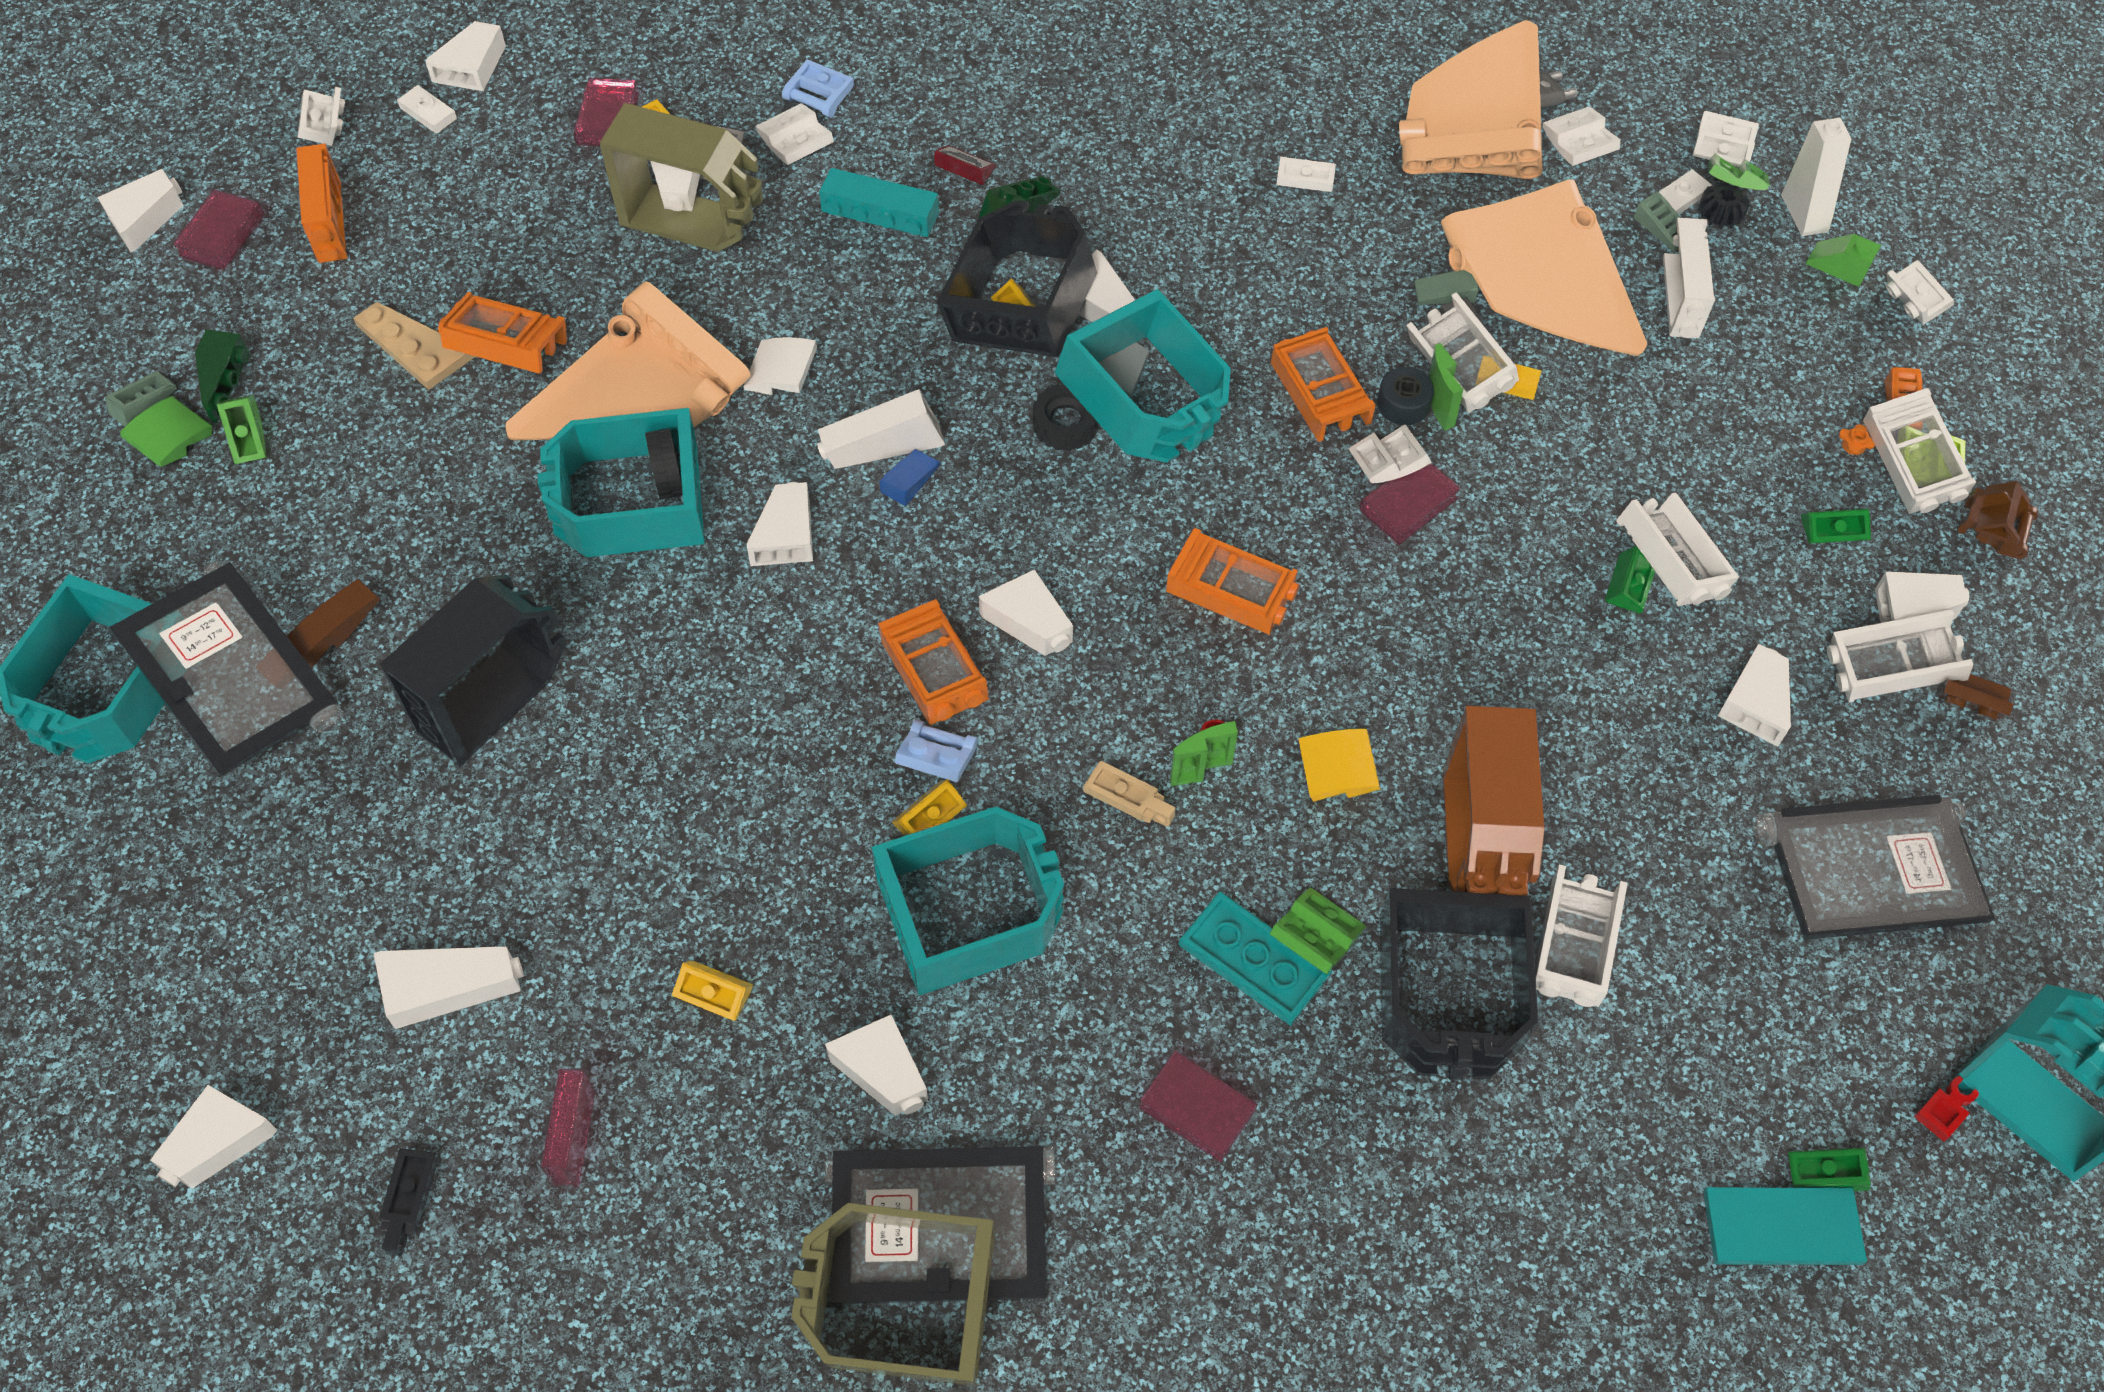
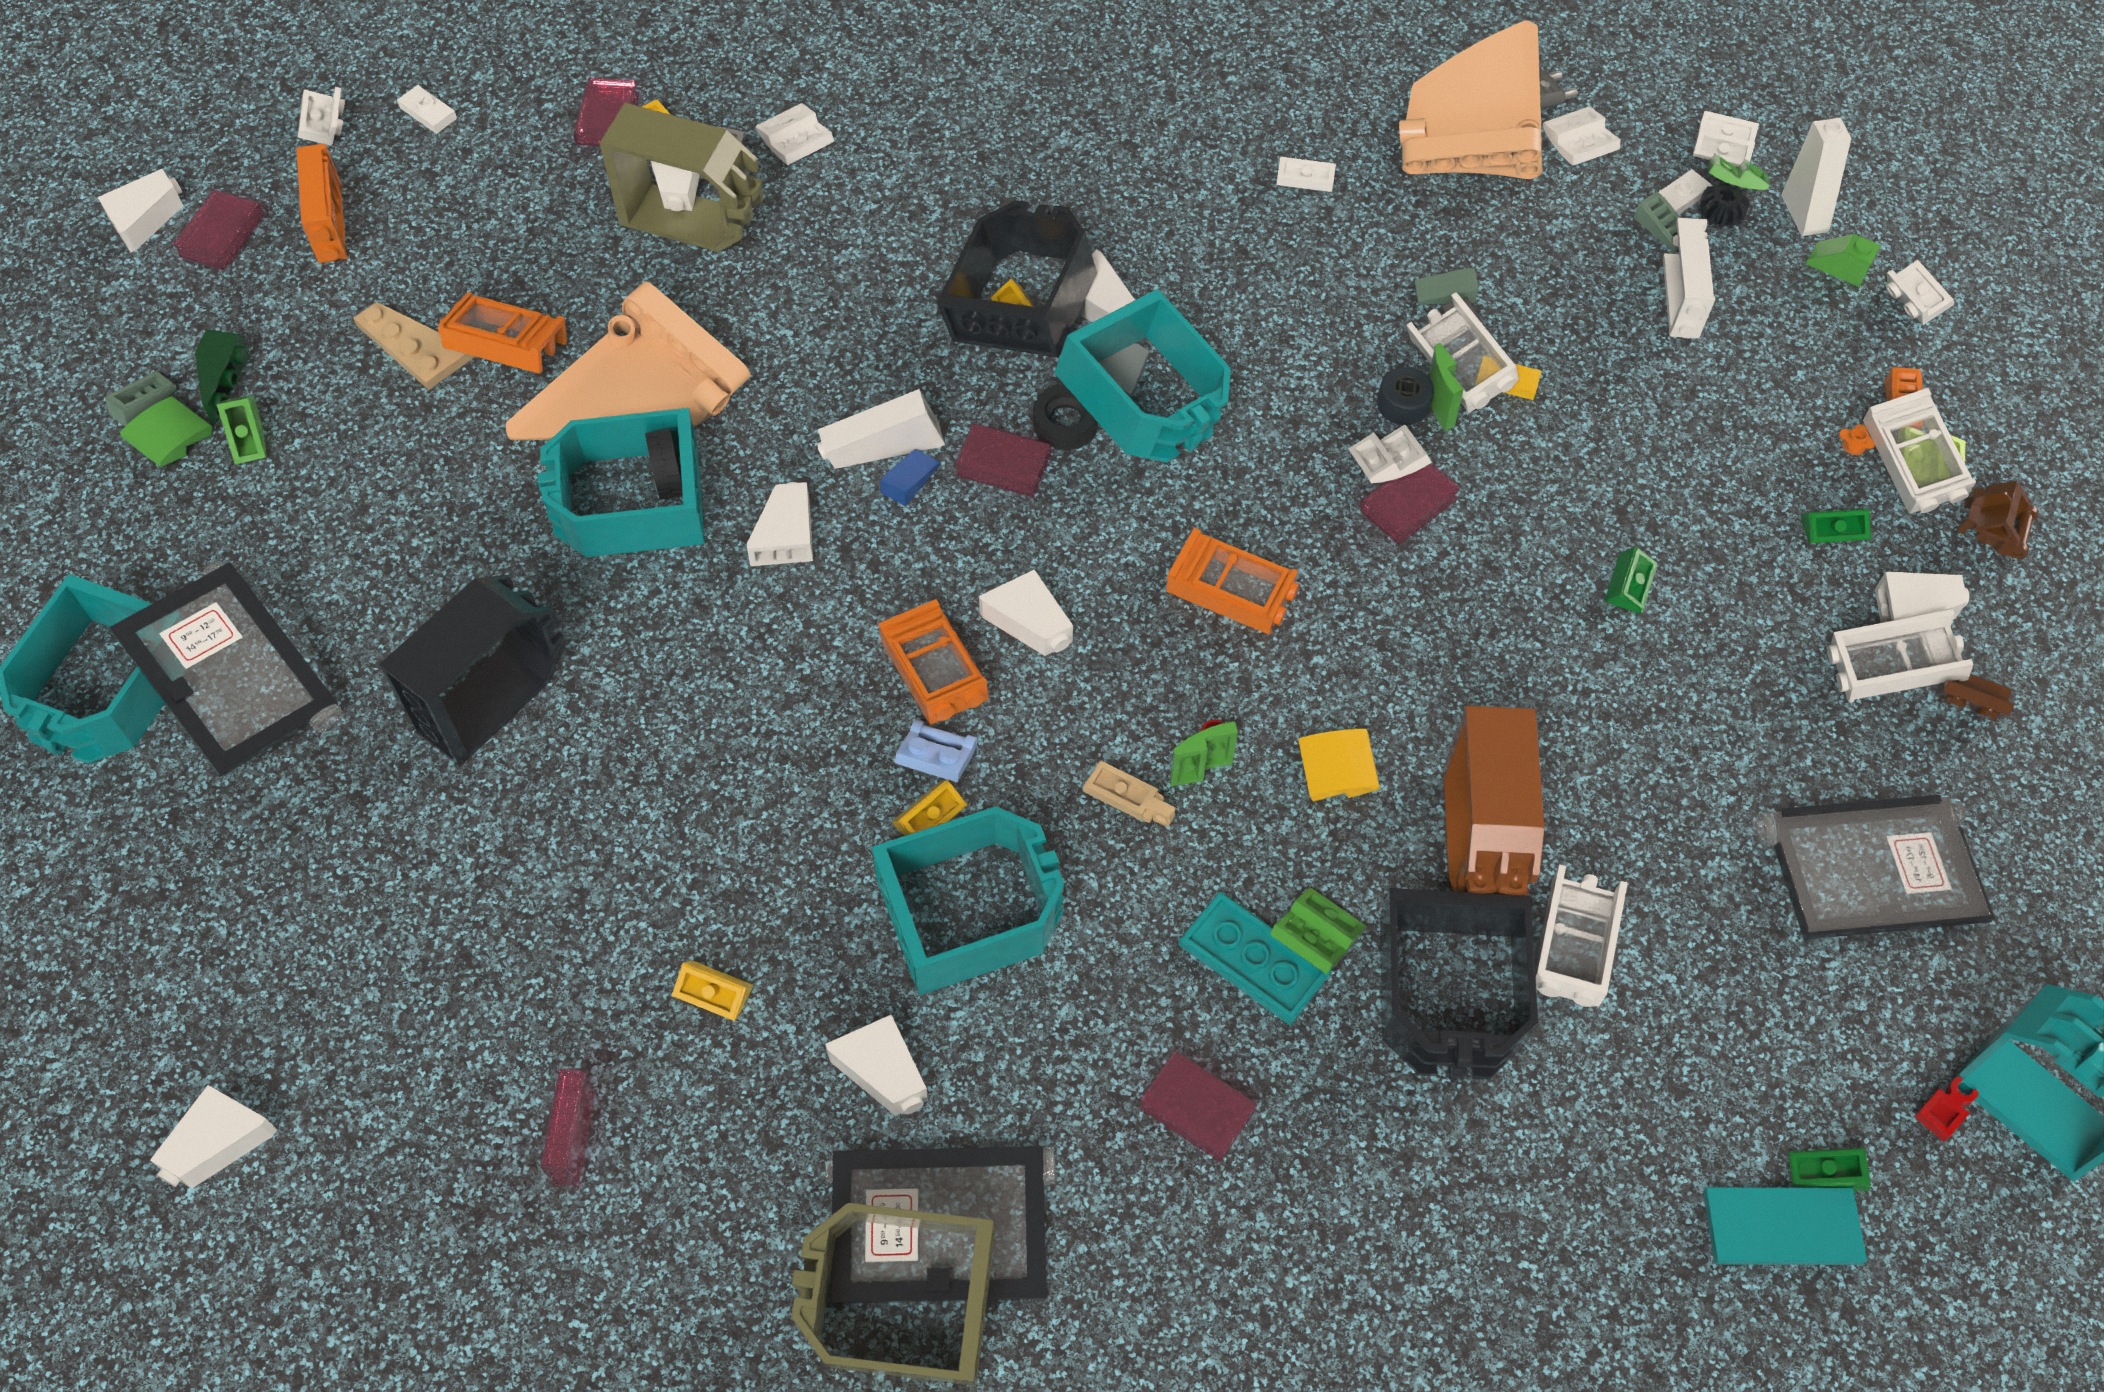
reddish brown slope [256,579,380,691] -> none
white slope [374,946,524,1029] -> none
black hinge [379,1148,439,1256] -> none
white slope [426,21,506,91] -> none
white slope [743,337,817,395] -> none
light blue plate [782,59,854,118] -> none
teal brick [819,168,939,237] -> none
dark red slope [934,145,996,185] -> none
dark green slope [978,176,1061,218] -> none
orange door [1271,327,1376,442] -> none
light nougat panel [1441,180,1647,356] -> none
white door [1616,493,1739,606] -> none
white slope [1718,644,1791,747] -> none
none -> clear pink piece [955,423,1051,498]

